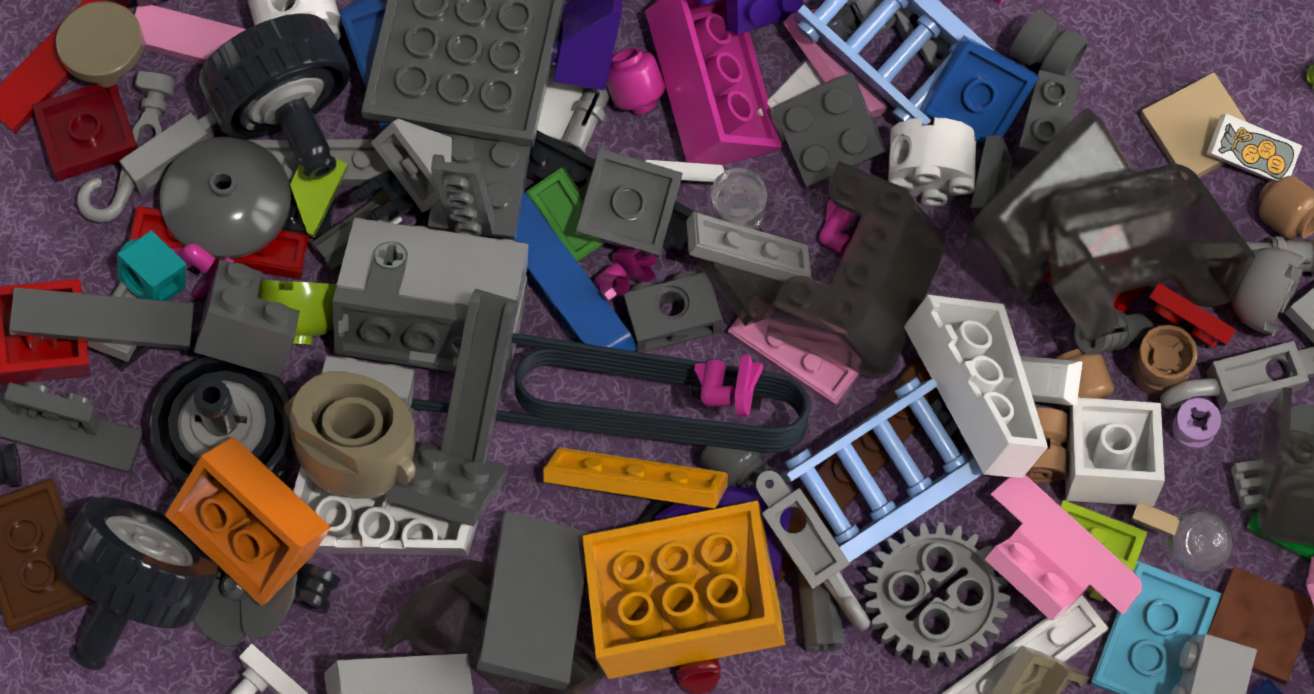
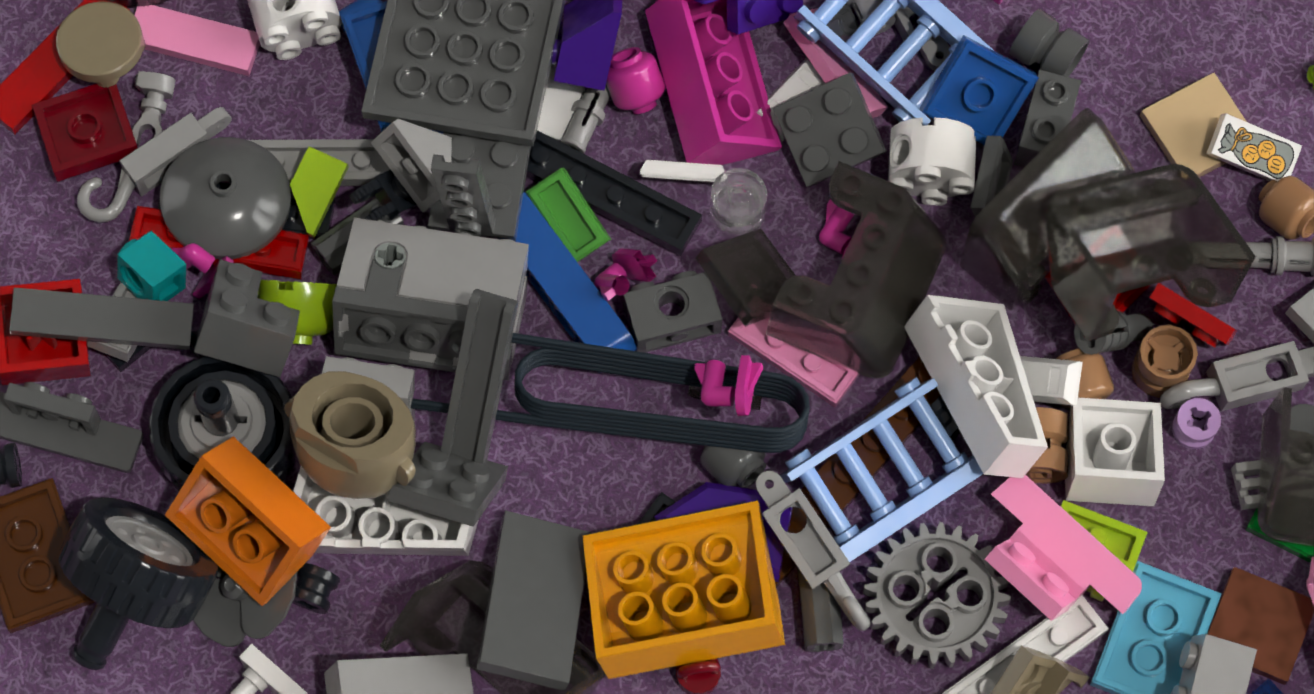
black wheel [199,13,350,180] -> none
light orange tile [543,447,728,509] -> none
dark grey plate [574,148,683,258] -> none
light grey tile [686,212,812,287] -> none
tan tile [1131,503,1180,536] -> none
clear hair [1160,506,1233,575] -> none
light grey cylinder [1226,247,1305,337] -> none

